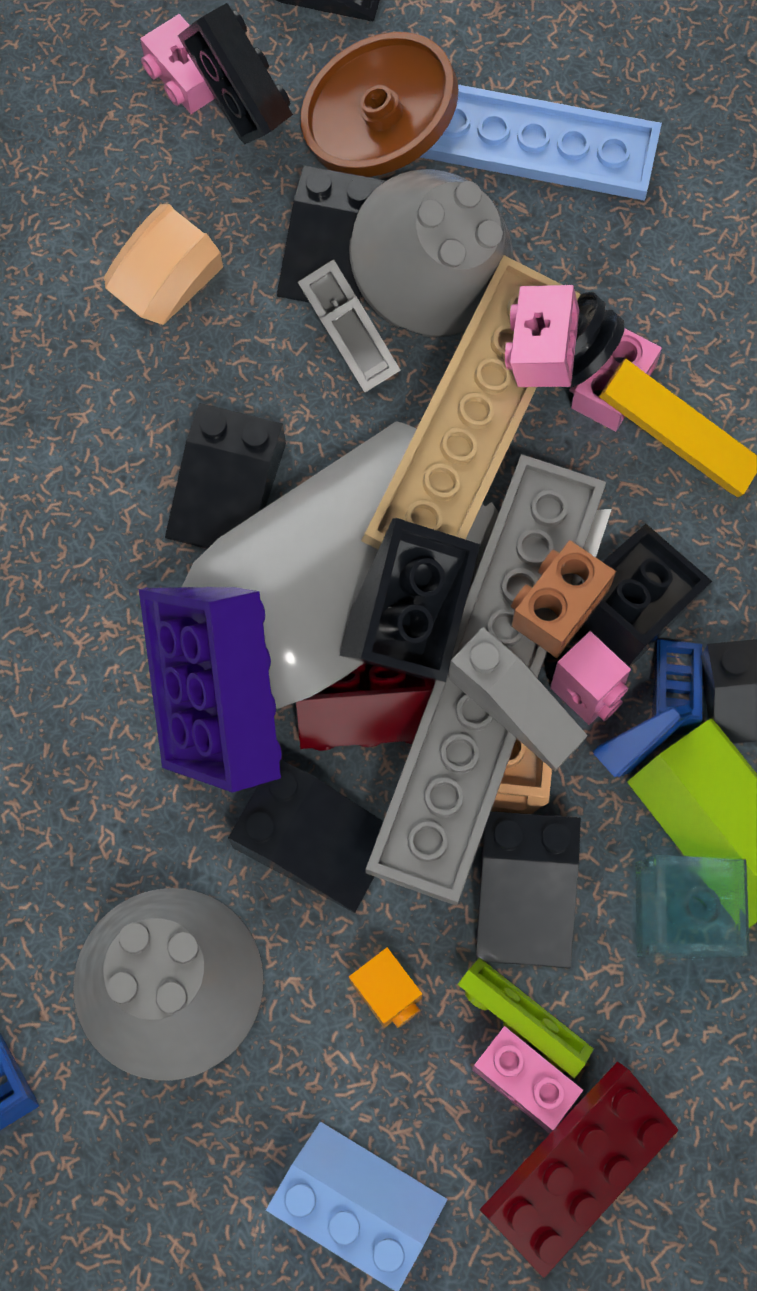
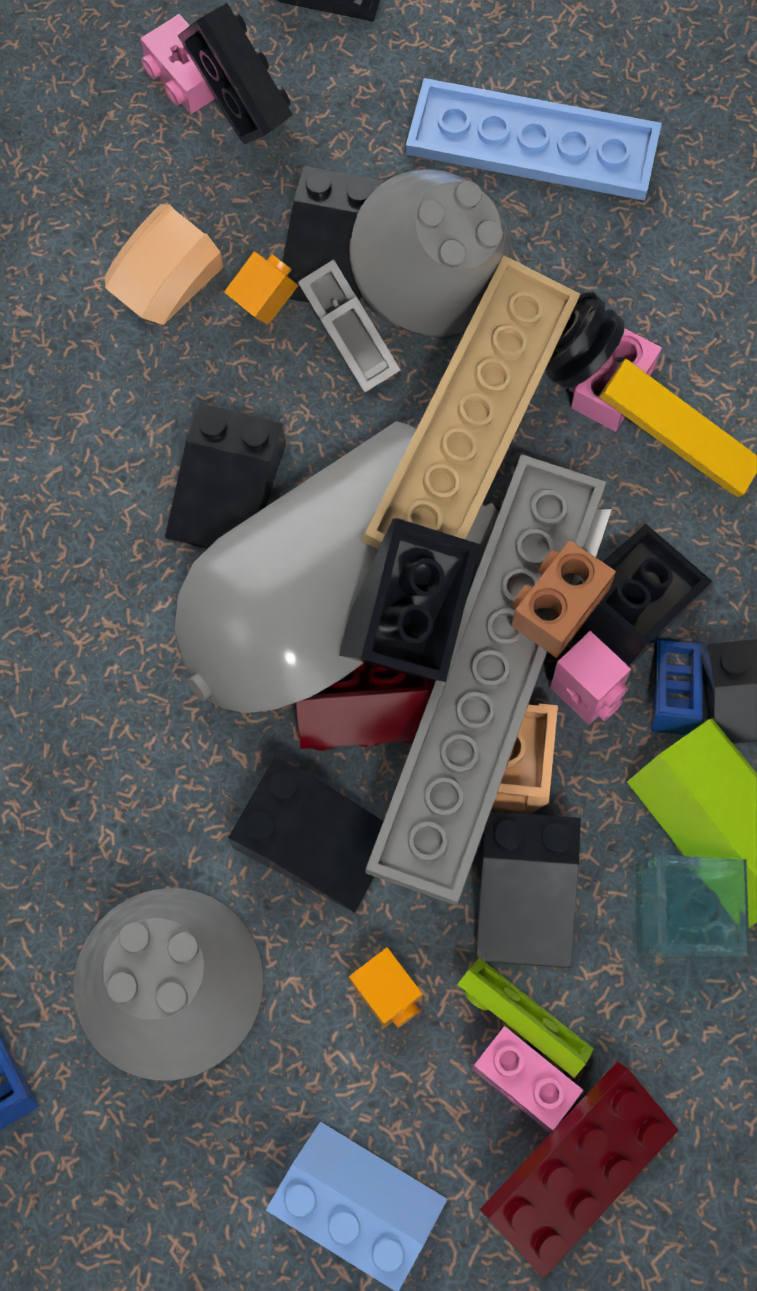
dark purple slope [139,587,282,793] -> none
dark orange dish [300,32,459,177] -> none
light grey slope [449,627,588,772] -> none
bright pink brick [505,285,580,387] -> none
blue slope [592,704,693,777] -> none
none -> light orange brick [224,251,299,325]

